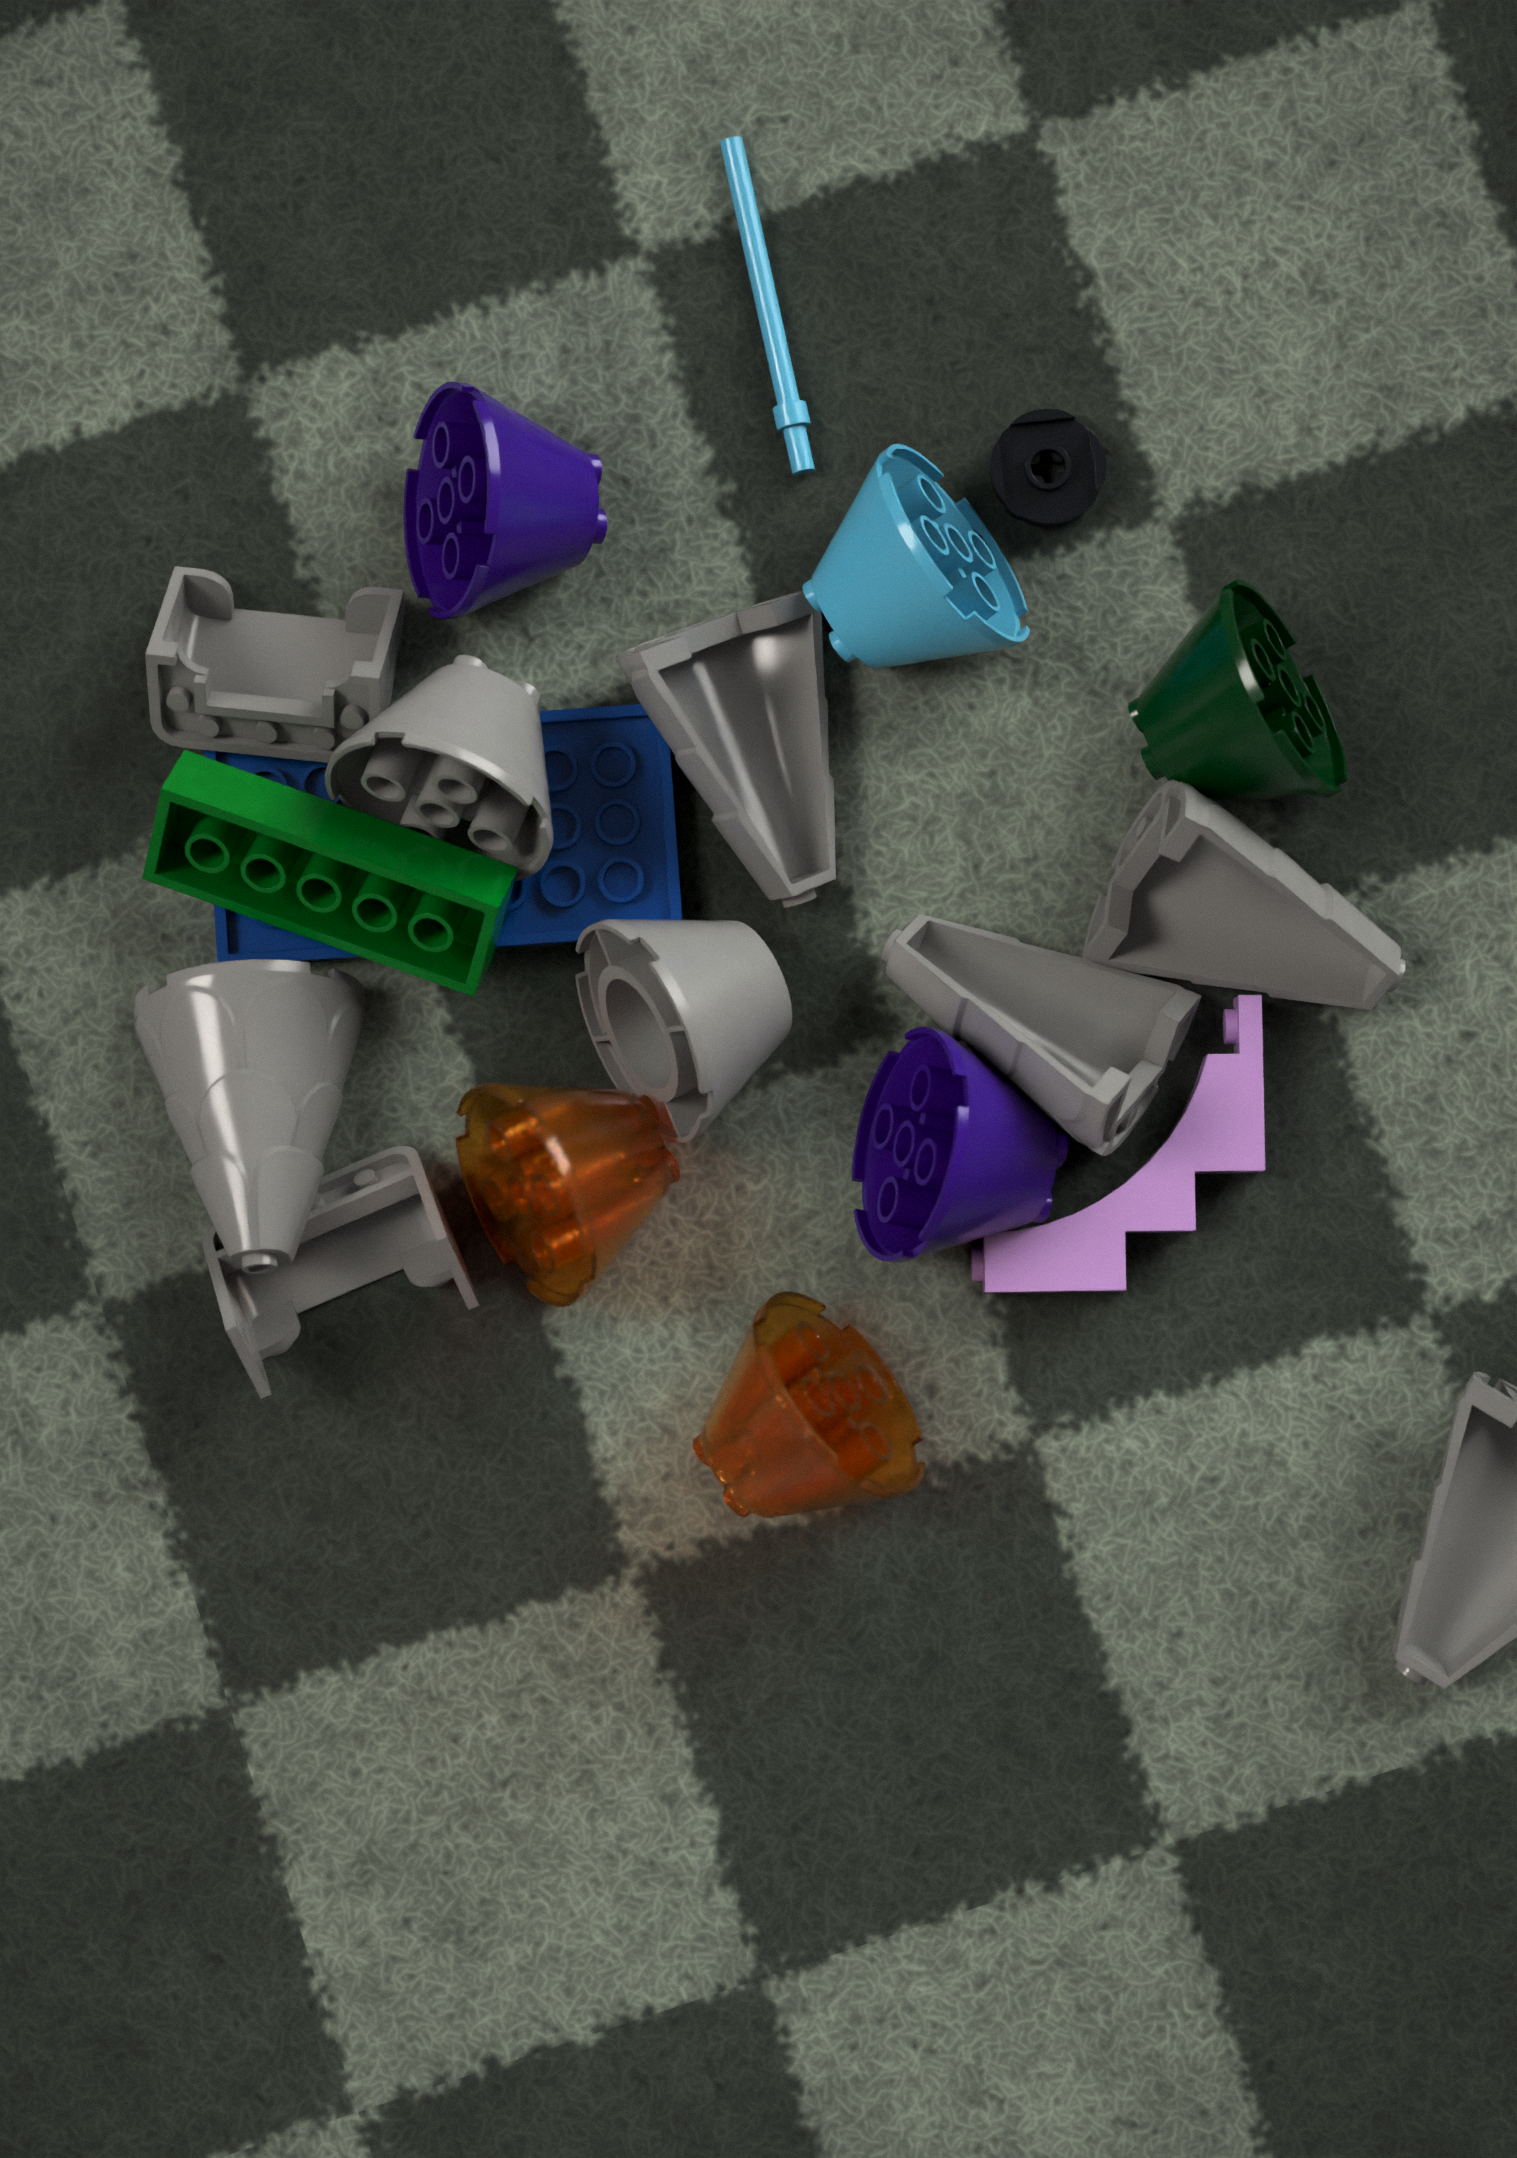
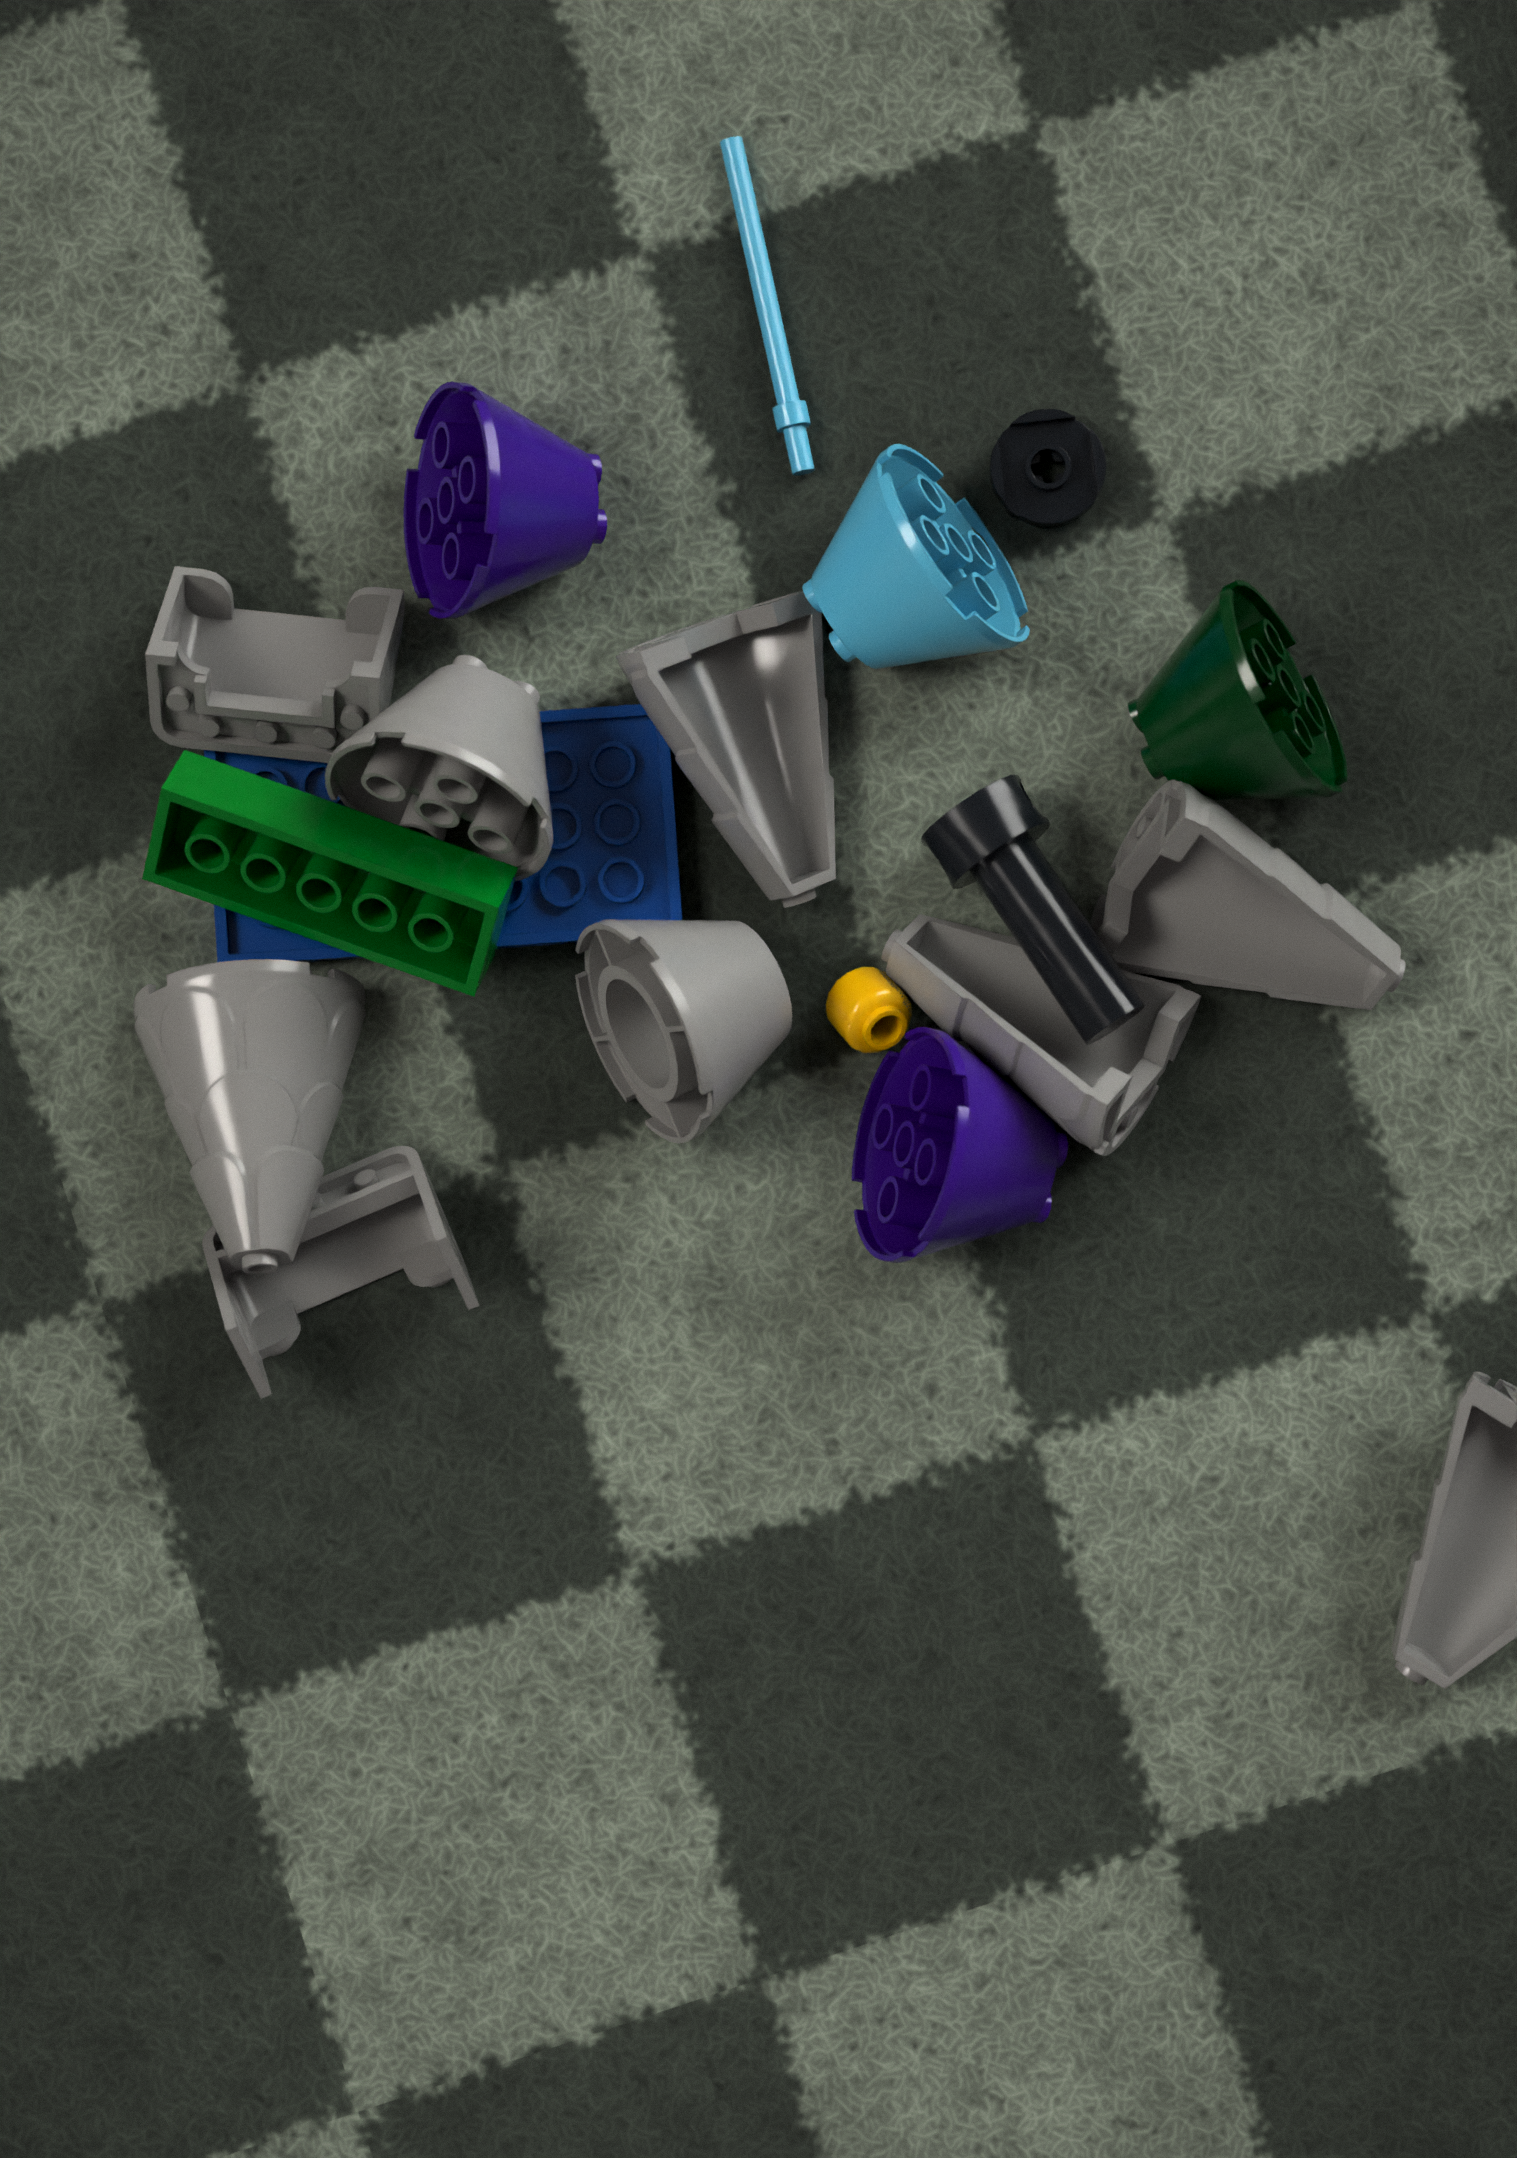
clear orange cone [456,1083,681,1307] -> none
clear orange cone [692,1291,926,1518] -> none
lavender arch [971,995,1265,1293] -> none
none -> yellow head [825,967,912,1053]
none -> black piece [921,775,1145,1045]

